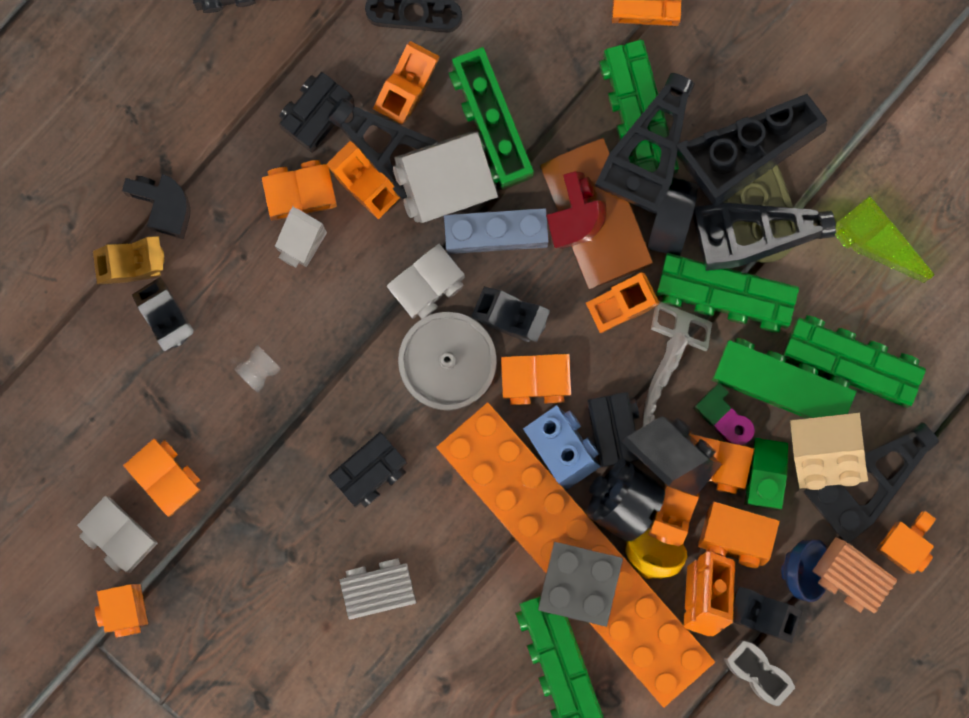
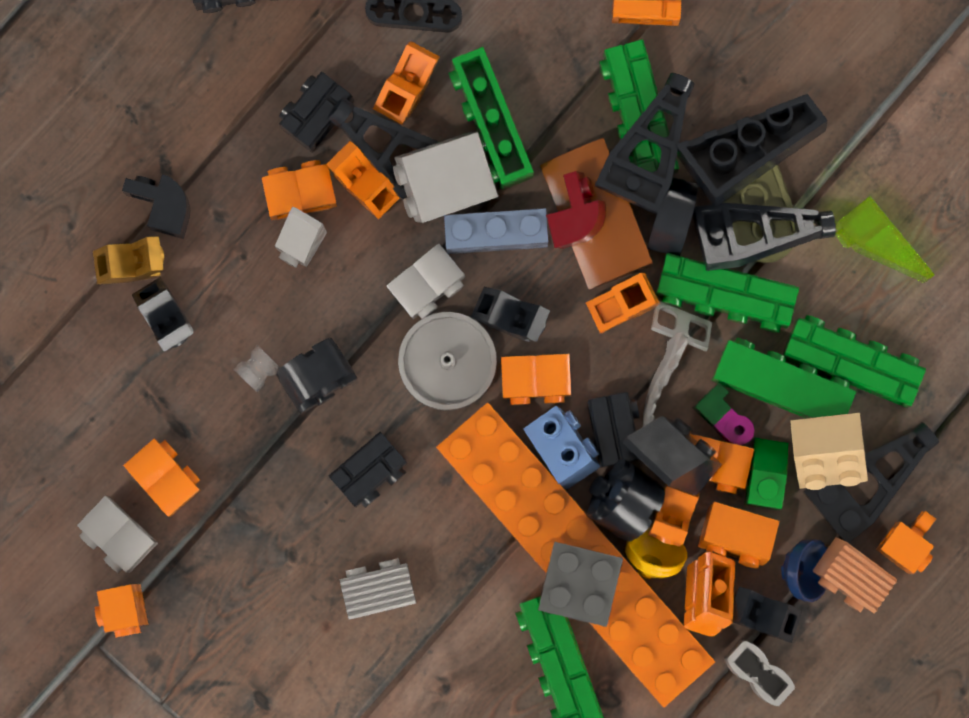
none -> black brick [276,337,358,414]

